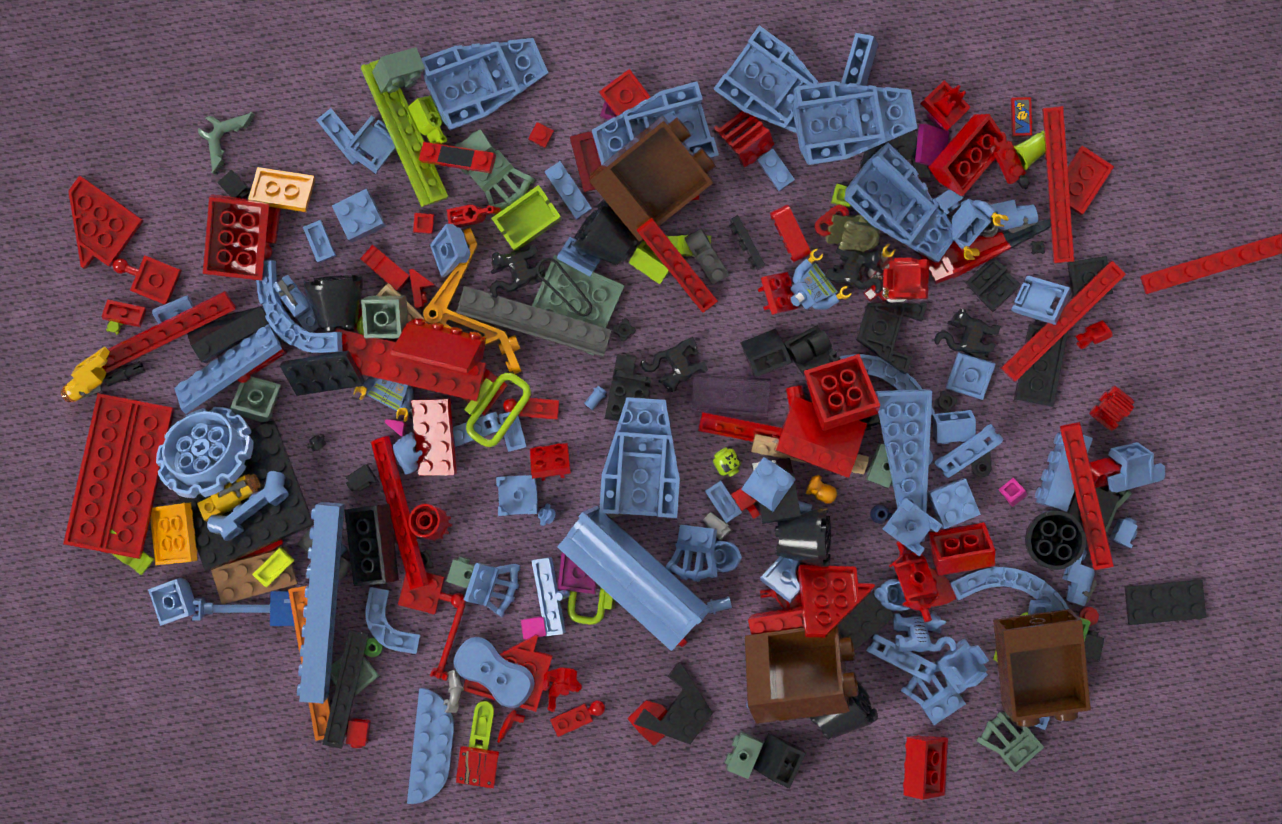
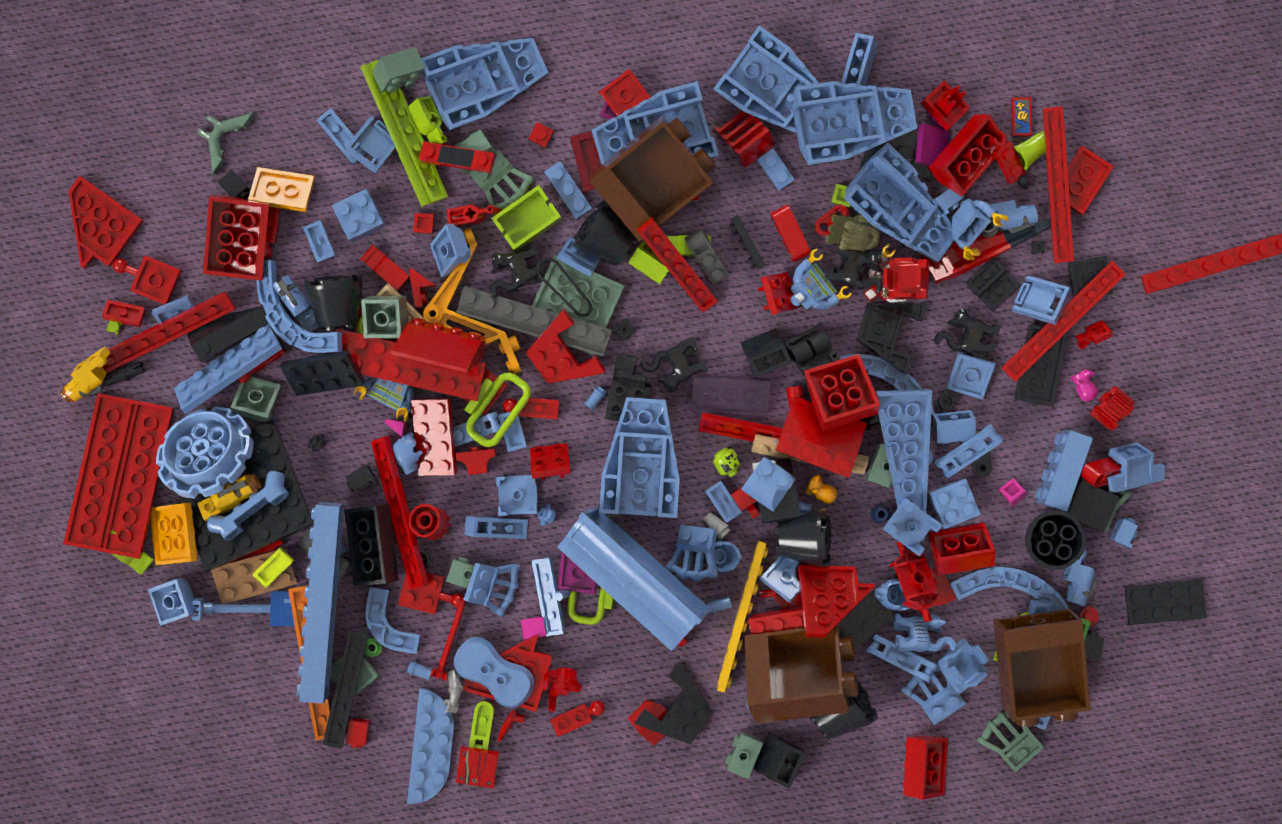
red plate [1060,422,1114,570] -> none
none -> medium blue pin [407,661,432,680]
none -> red brick [456,446,497,475]
none -> medium blue slope [465,516,528,539]
none -> red wing [526,309,606,384]
none -> yellow plate [716,540,768,693]
none -> dark pink animal [1070,369,1098,402]

